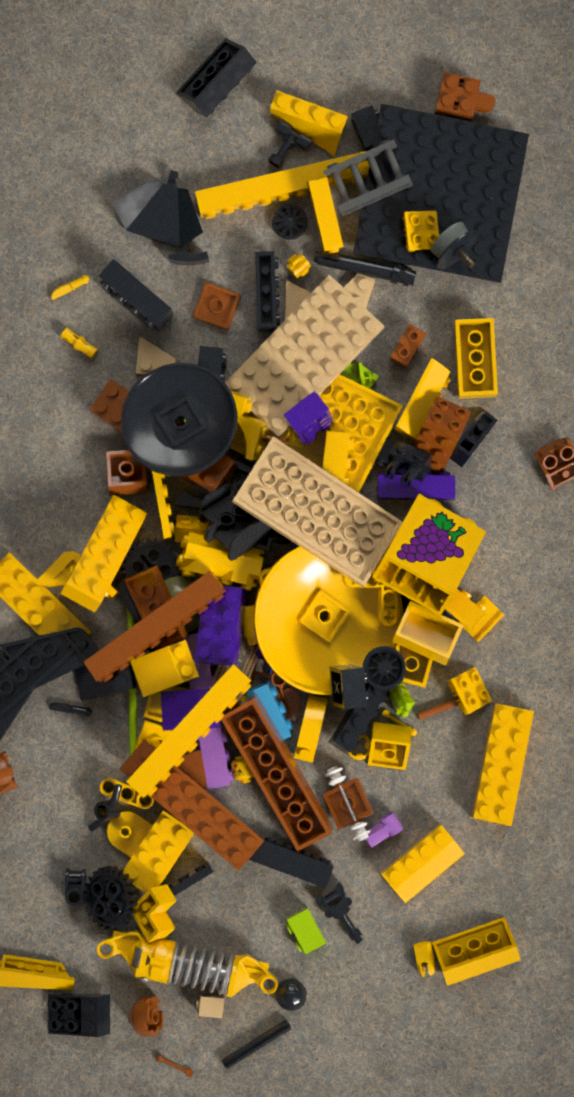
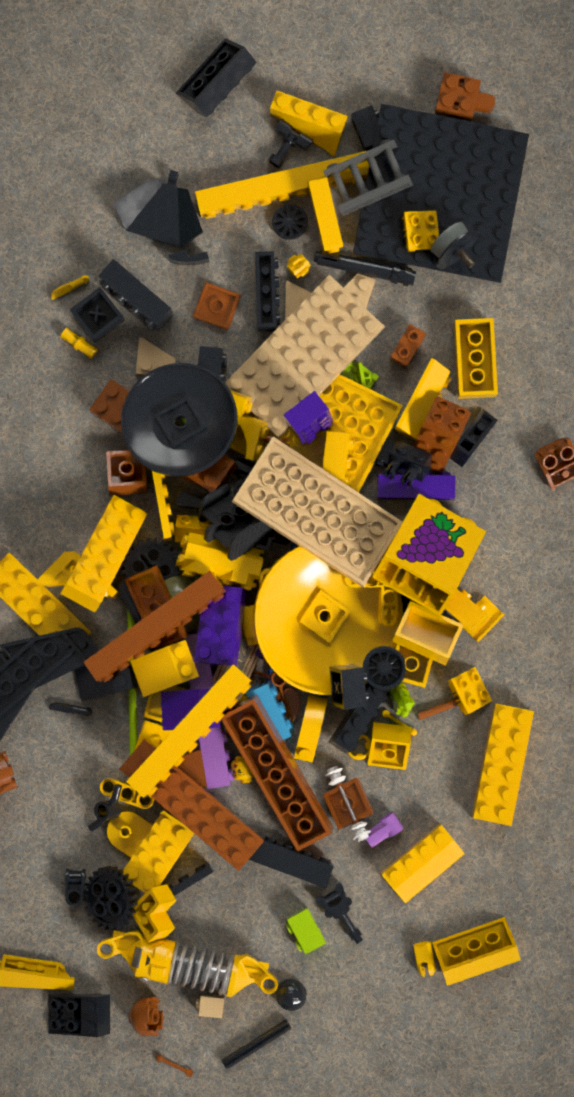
none -> black brick [70,287,125,343]

